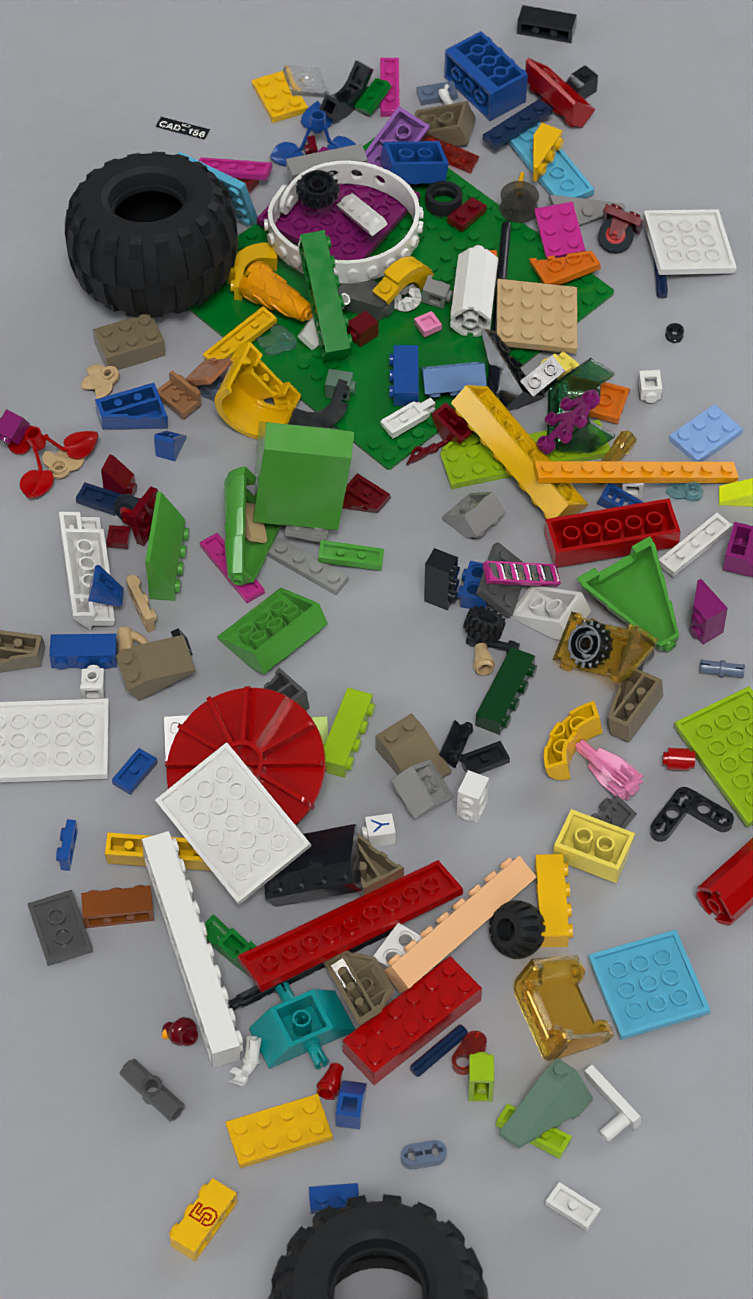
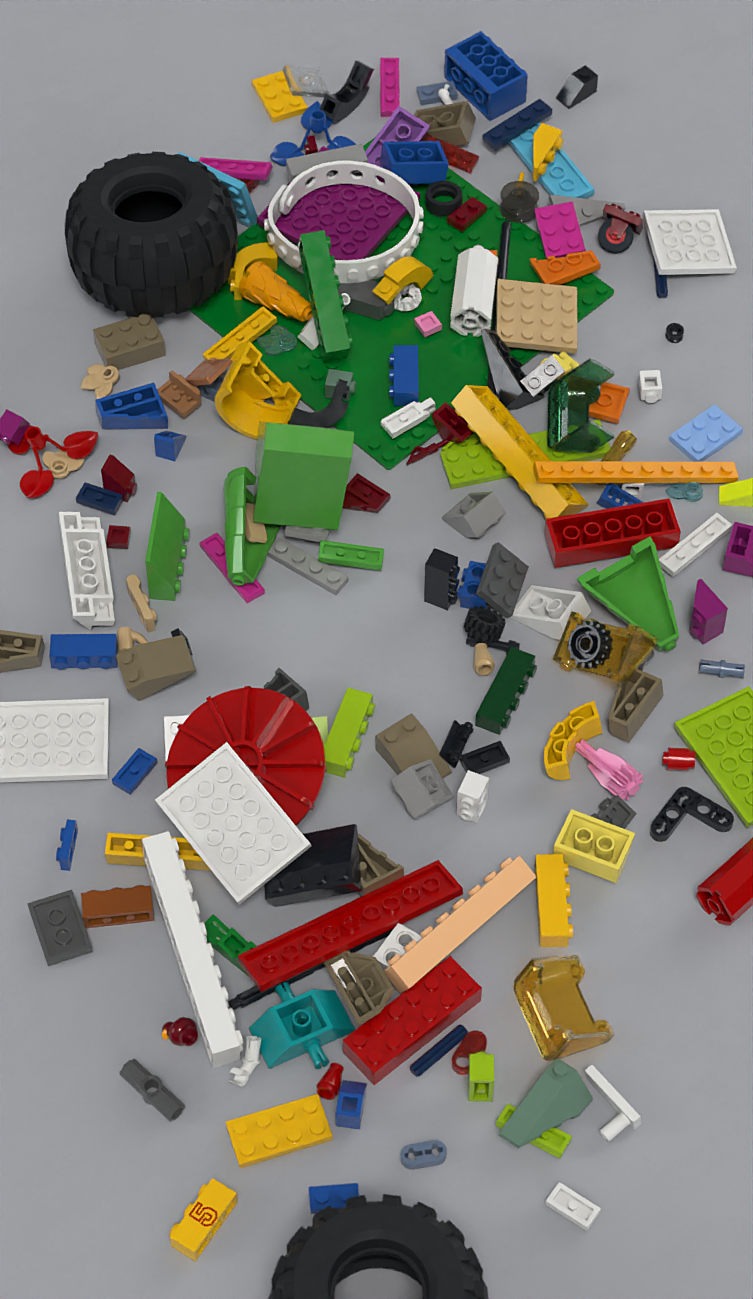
white brick [80,665,105,699] -> none
blue slope [88,565,124,607] -> none
dark red plate [113,486,158,546] -> none
black sticker [155,117,210,140] -> none
bright green slope [217,588,328,674] -> none
black gear [296,170,339,209] -> none
white plate [337,193,388,236] -> none
dark red brick [347,310,379,347] -> none
green plate [354,78,392,115] -> none
white brick [361,813,396,847] -> none
medium blue slope [420,361,486,397] -> none
light grey brick [421,275,453,309] -> none
tile [483,561,561,587] -> none
black wheel [489,900,546,959] -> none
black brick [517,5,577,43] -> none
red slope [525,58,596,128] -> none
magenta plant [537,389,600,455] -> none
medium azure plate [588,930,710,1040] -> none

